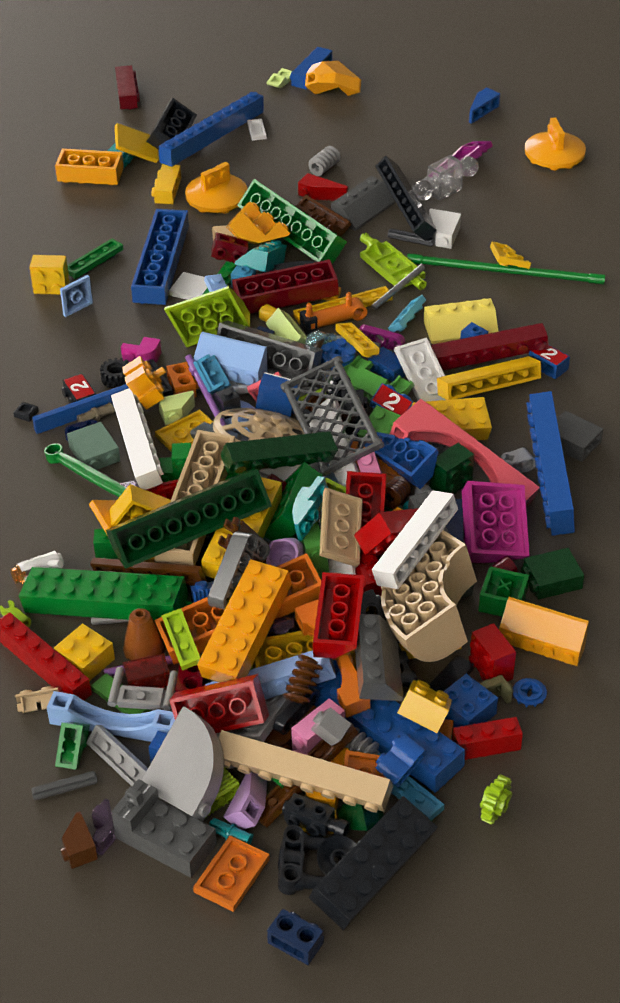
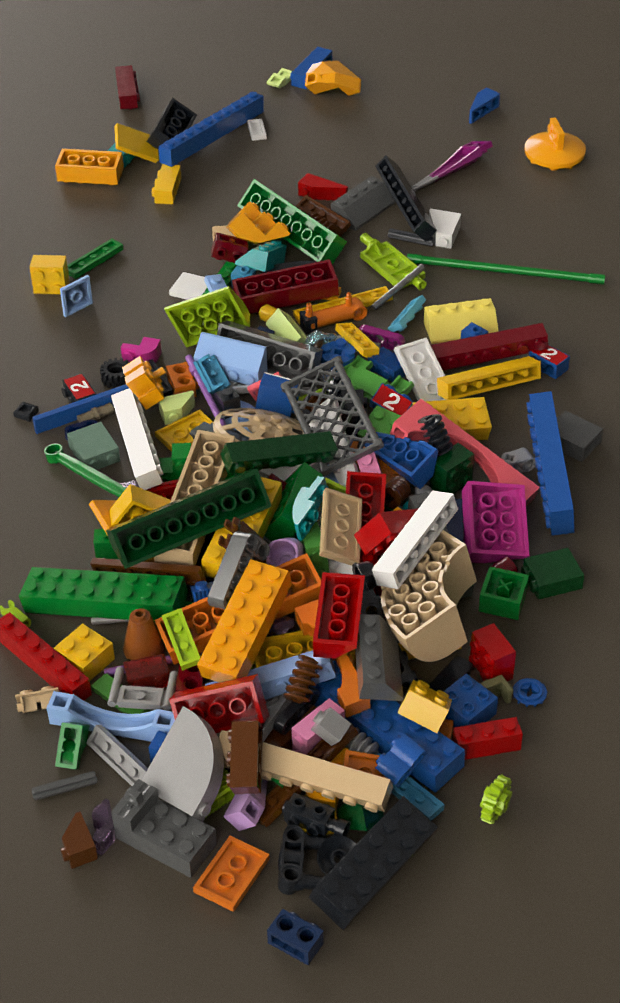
white piece [10,551,64,584] -> none
blue brick [131,209,189,305] -> none
light orange bracket [185,162,247,214] -> none
teal axle [209,818,253,845] -> none
light grey piece [309,146,341,176] -> none
clear brick [413,155,479,201] -> none
yellow wing [490,241,531,269] -> none
light orange slope [499,597,589,666] -> none
none -> reddish brown brick [226,720,263,794]
none -> black piece [352,561,378,592]
none -> black piece [418,414,453,457]

